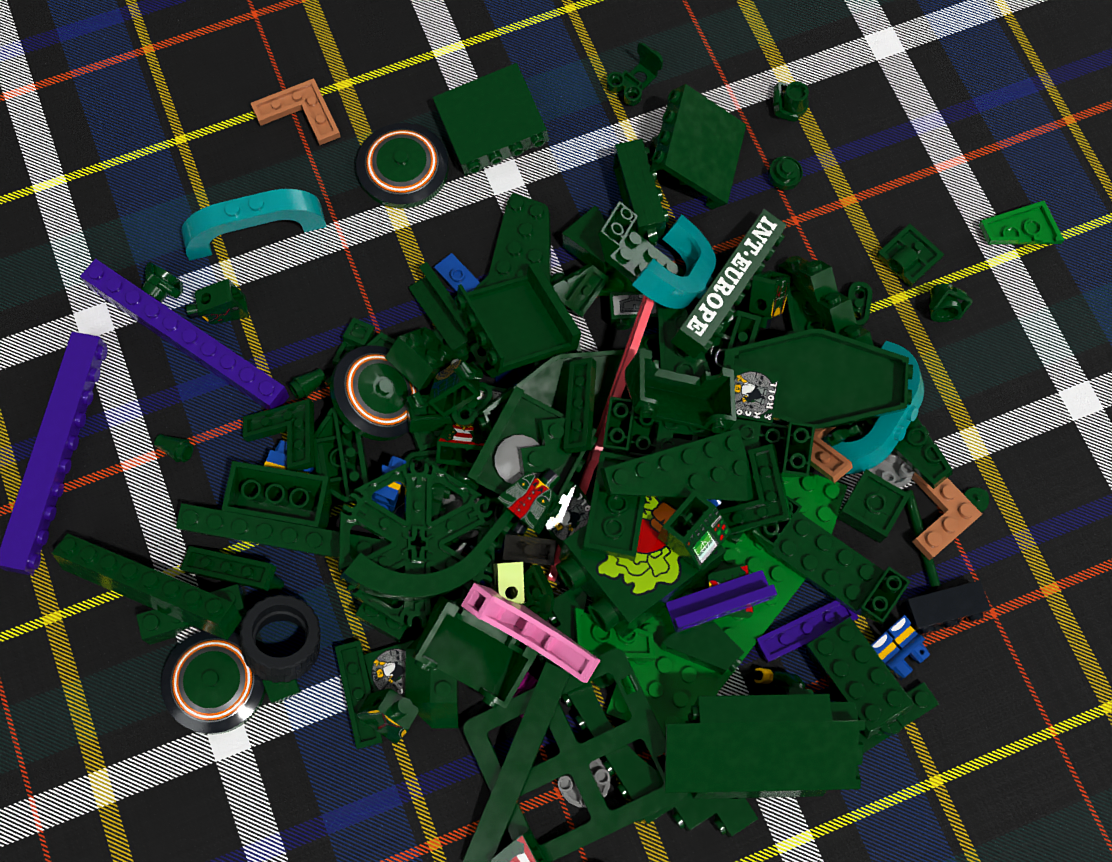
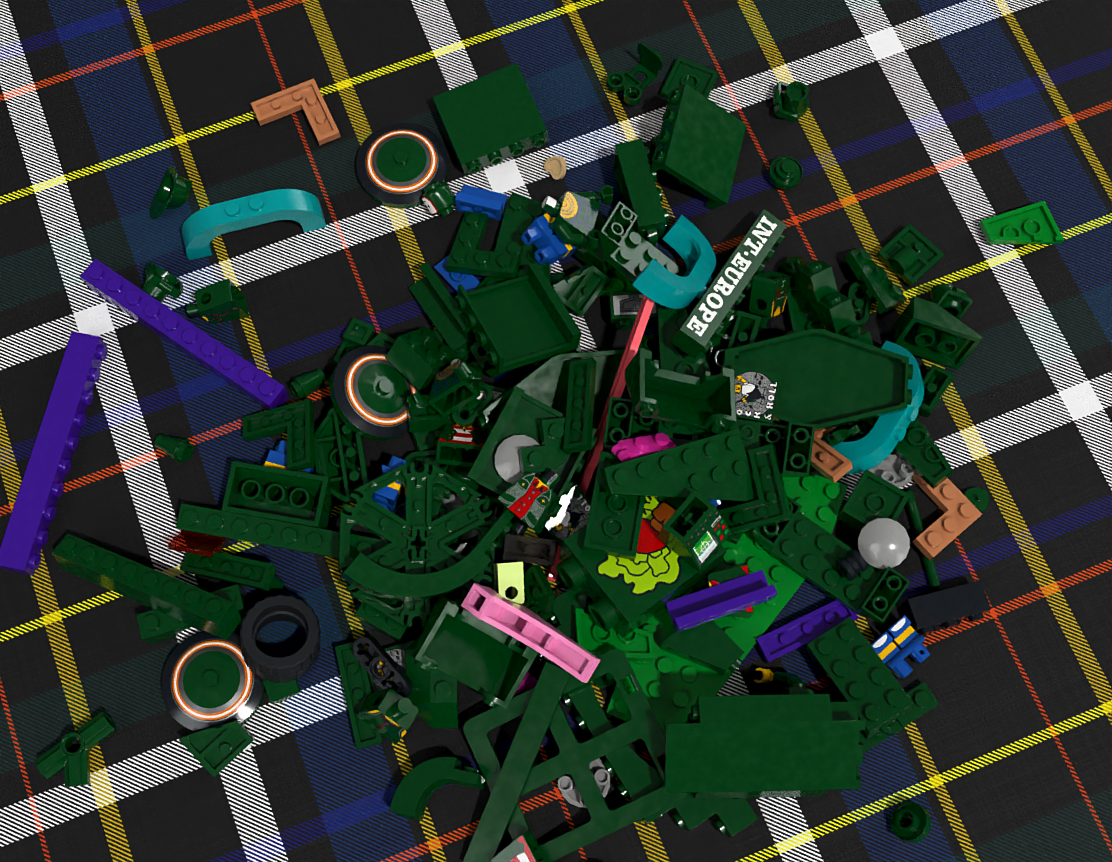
none -> dark green piece [35,711,117,787]
none -> dark green piece [149,166,192,219]
none -> clear red piece [168,531,225,557]
none -> dark green wing [179,720,255,777]
none -> black beam [352,637,413,698]
none -> dark green arch [389,757,486,822]
none -> dark green head [422,180,456,217]
none -> dark green plate [446,212,521,279]
none -> blue panel [455,185,508,221]
none -> blue hips [521,212,577,266]
none -> dark green torso [541,185,614,250]
none -> tan piece [544,156,567,180]
none -> dark pink hinge [611,433,677,462]
none -> dark green tile [660,57,719,99]
none -> black wheel [835,548,868,581]
none -> dark green wing [844,248,907,314]
none -> light grey dish [858,518,910,569]
none -> dark green plate [891,801,931,843]
none -> dark green slope [892,296,982,369]
none -> dark green brick [918,364,955,417]

